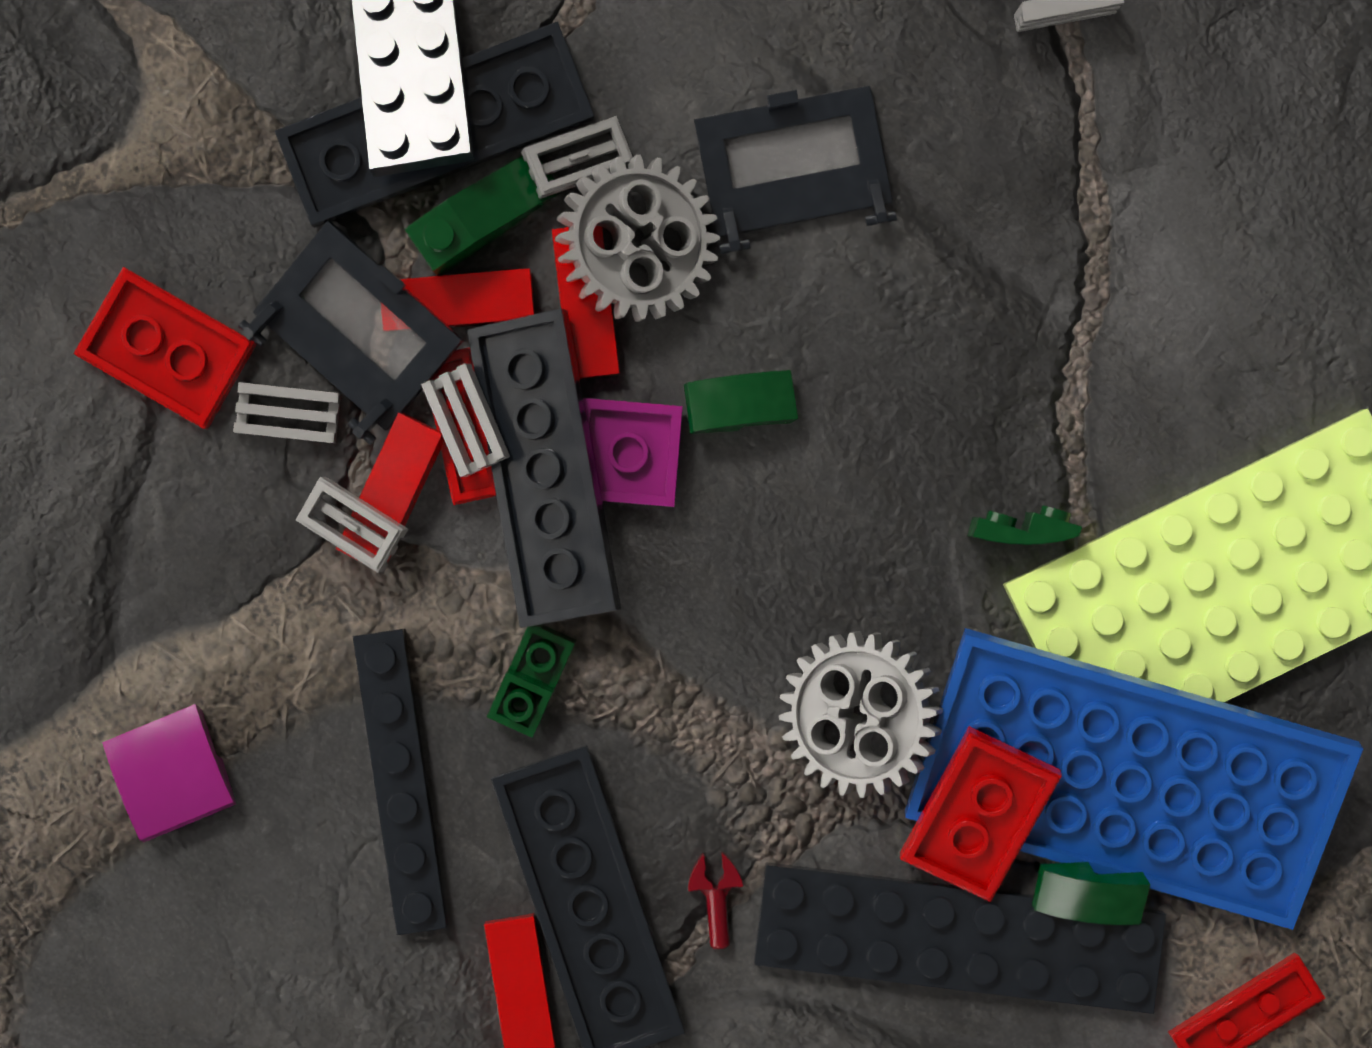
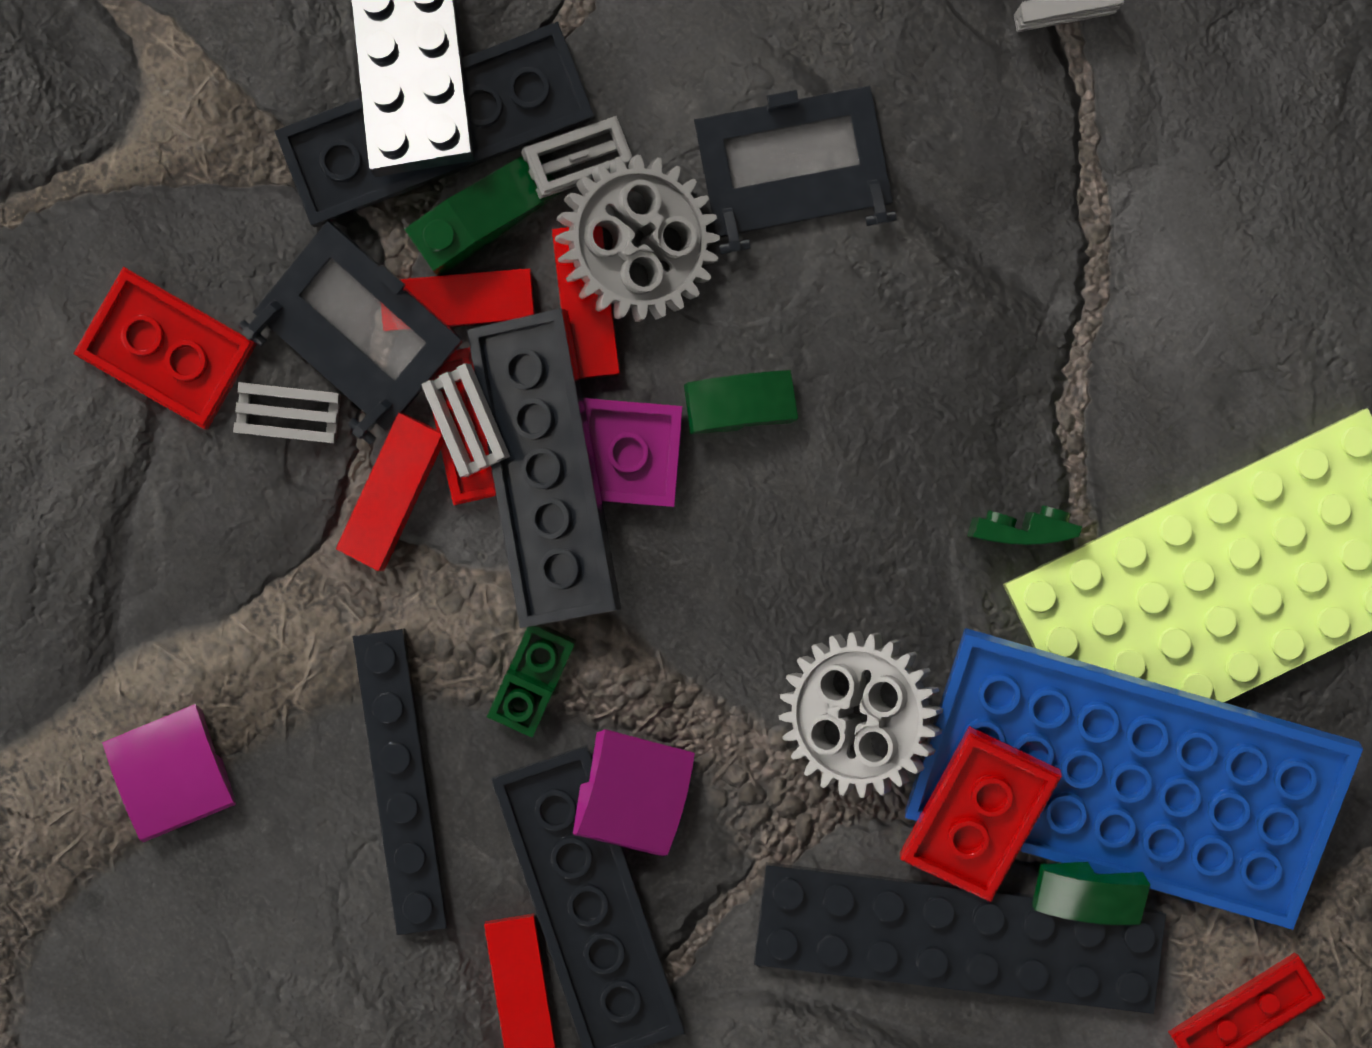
light grey tile [296,477,408,573] -> none
dark red bar [688,851,743,950] -> none
none -> magenta slope [573,729,695,856]

